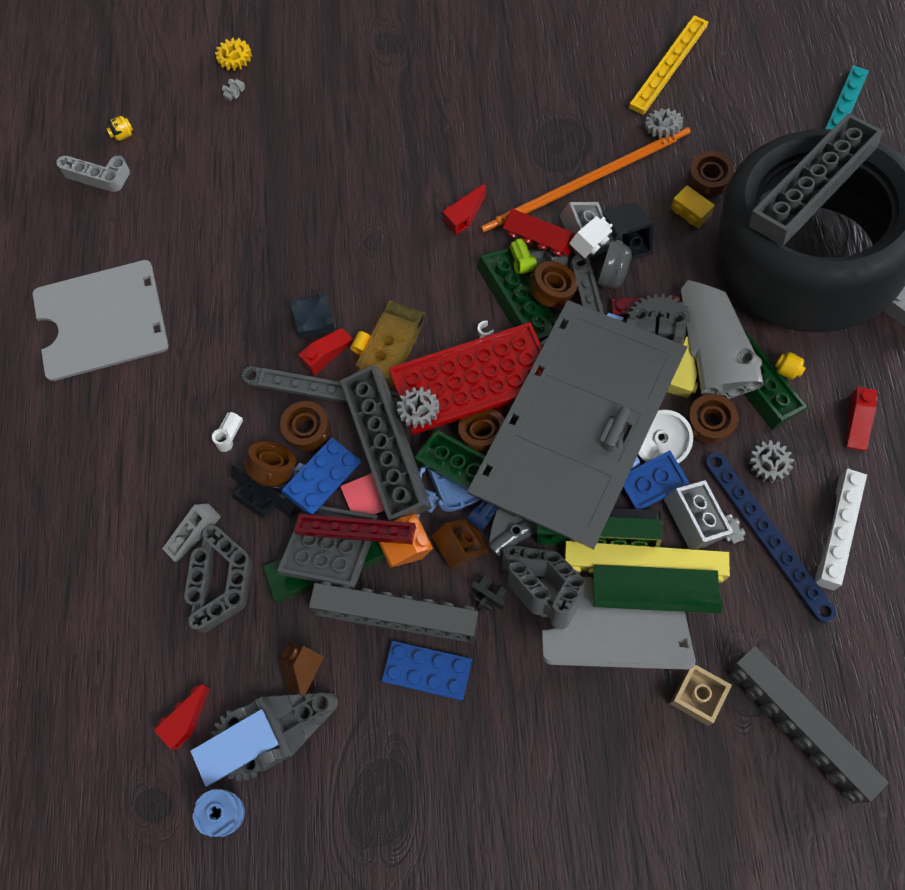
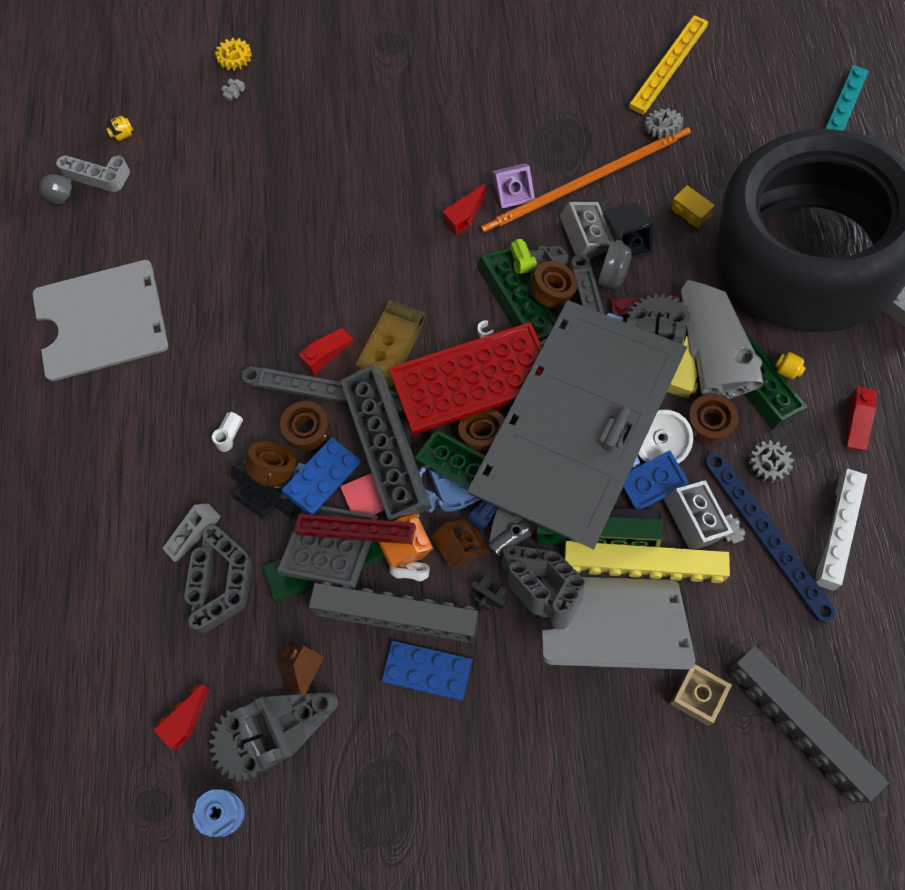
light blue piece [191,709,279,787] -> none
black brick [290,292,335,339] -> none
yellow gear [350,331,373,356] -> none
light grey gear [397,387,440,429] -> none
red brick [503,208,575,257] -> none
white brick [569,216,613,258] -> none
dark green arch [592,565,722,614] -> none
reddish brown piece [688,151,735,197] -> none
dark grey brick [749,113,883,246] -> none
none -> dark grey hair [38,174,72,204]
none -> white plate [389,562,430,581]
none -> lavender slope [492,163,535,208]

